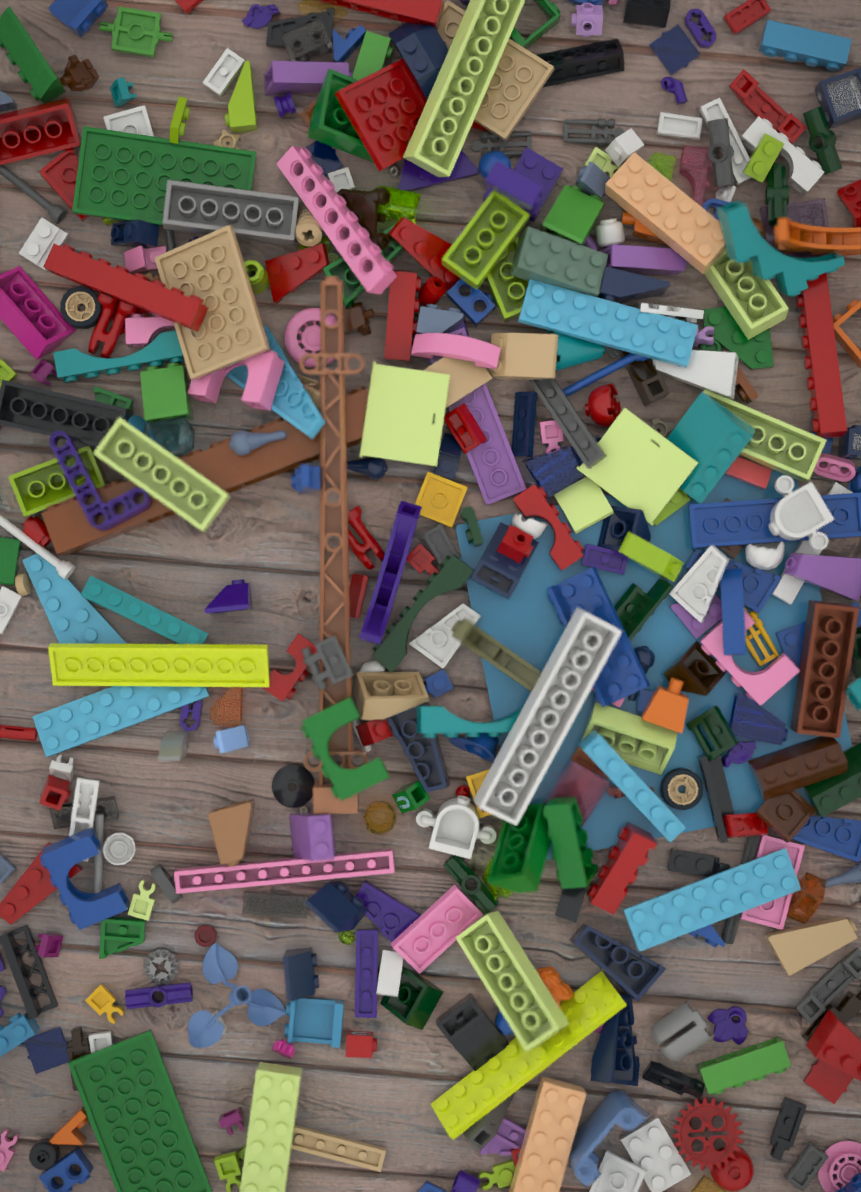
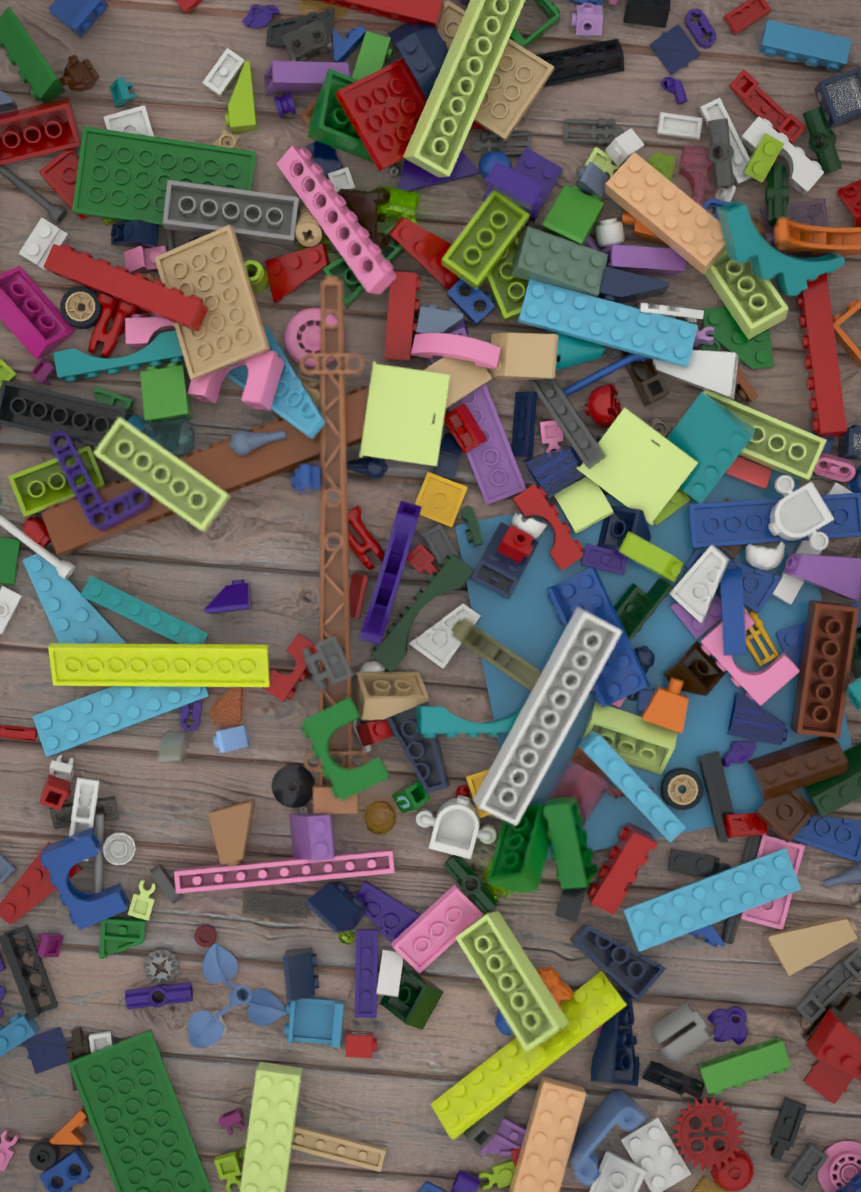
tan tile [15,573,31,596] -> none
yellow plate [85,984,125,1024] -> none
bright green plate [99,6,173,58] -> none
lime plate [170,97,190,144] -> none
dark pink plate [271,1039,295,1059] -> none
reddish brown piece [336,302,375,336] -> none
red brick [418,277,446,307] -> none
blue plate [425,669,454,698] -> none
black slope [436,993,509,1071] -> none
blue piece [449,733,499,763] -> none
dark green plate [686,706,739,763] -> none
clear orange slope [787,872,826,924] -> none

